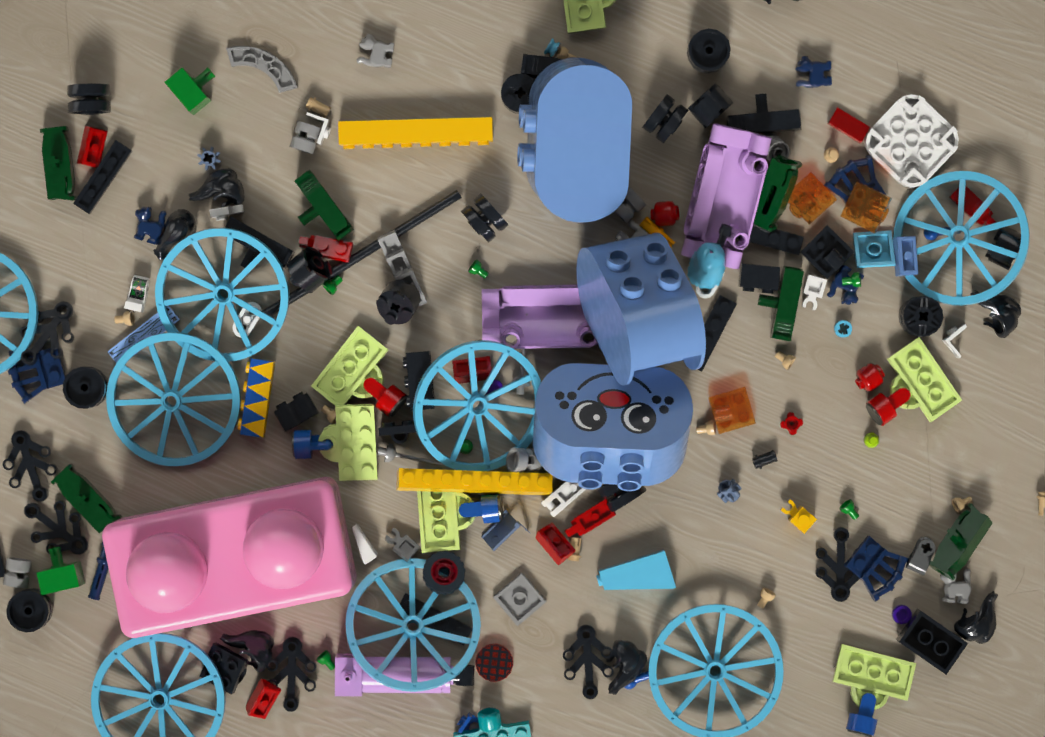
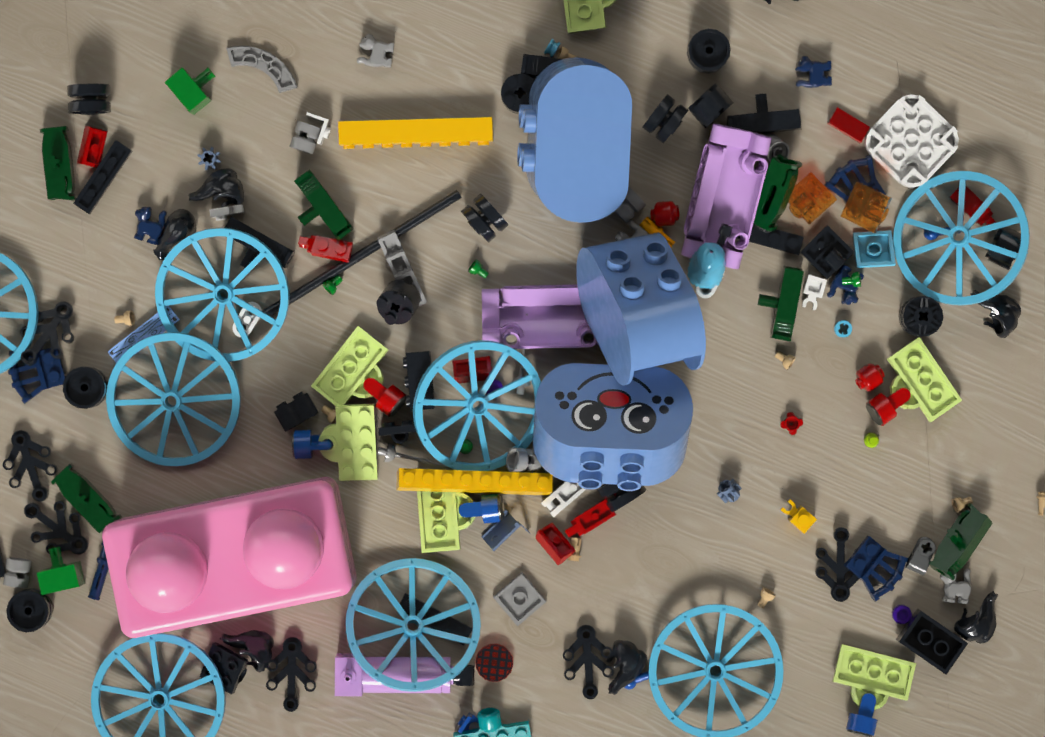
leg [124,275,150,313] -> none
brick [238,358,275,438] -> none
red slope [246,678,281,719] -> none
black brick [287,247,332,293] -> none
tan pin [305,97,331,118] -> none
green piece [316,650,335,670] -> none
white slope [352,524,378,565] -> none
dark grey plate [385,528,420,562] -> none
black wheel [422,551,465,595] -> none
medium azure slope [596,550,676,590] -> none
tan piece [696,420,716,435] -> none
black plate [697,295,737,372] -> none
clear orange plate [708,387,756,434] -> none
black brick [738,263,780,294] -> none
black pin [752,450,778,469] -> none
tan piece [824,147,839,163] -> none
green piece [839,499,859,520] -> none
medium blue slope [893,236,918,277] -> none
white bracket [942,324,967,358] -> none

